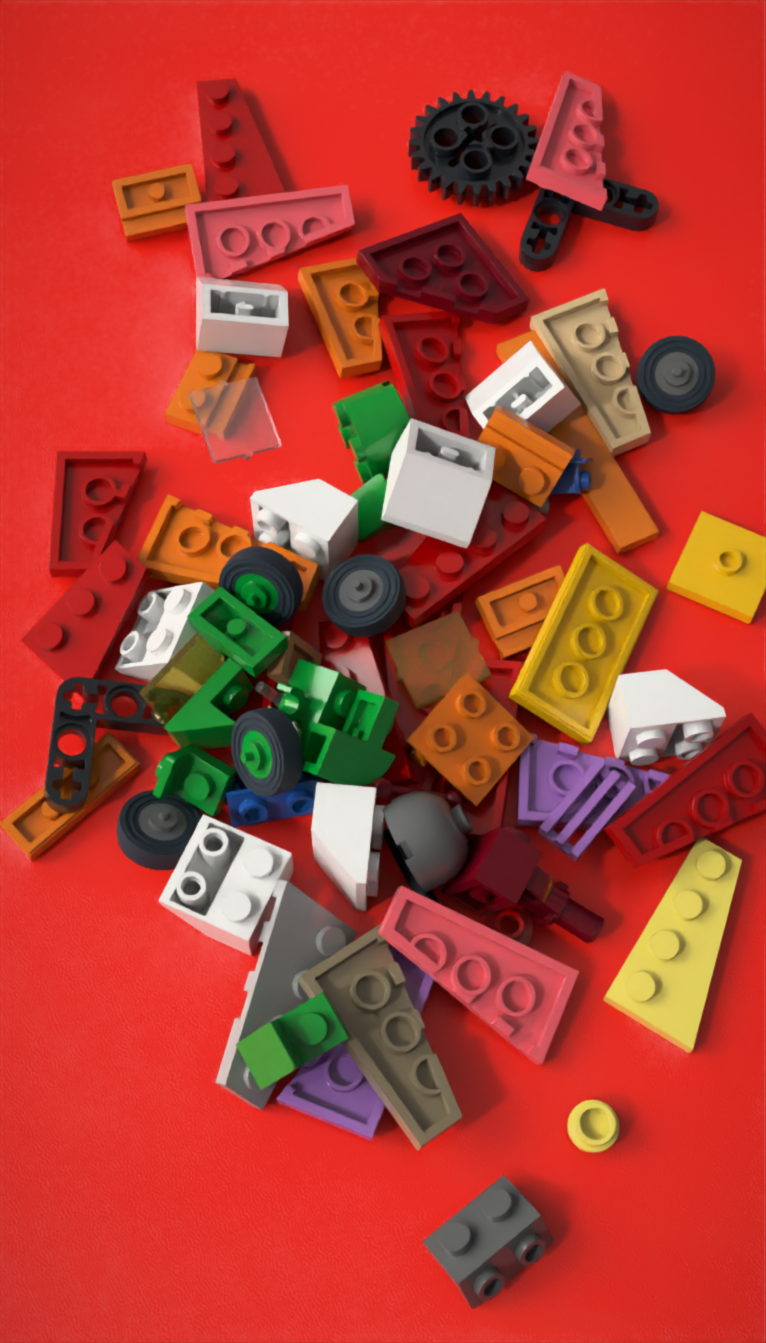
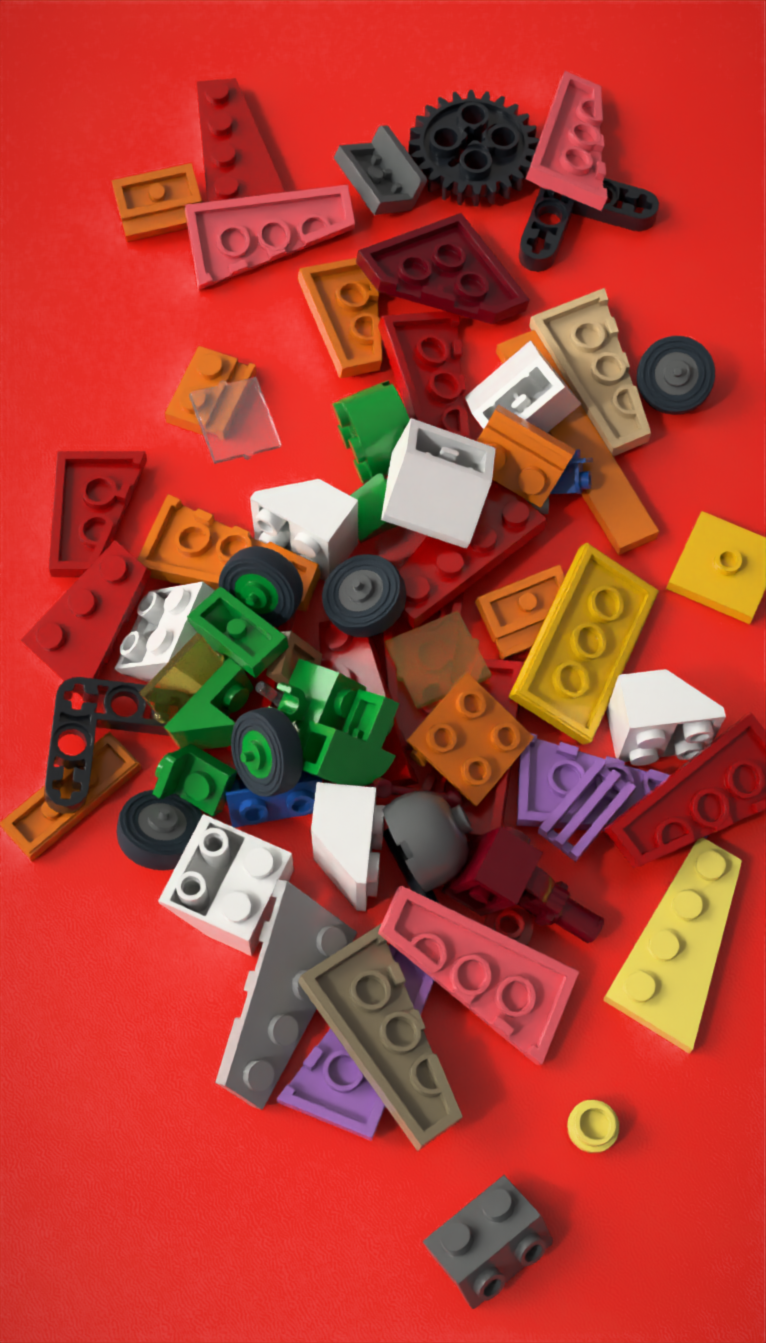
slope [196,277,289,357] -> none
green slope [236,991,352,1090] -> none
none -> dark grey bracket [334,125,427,215]

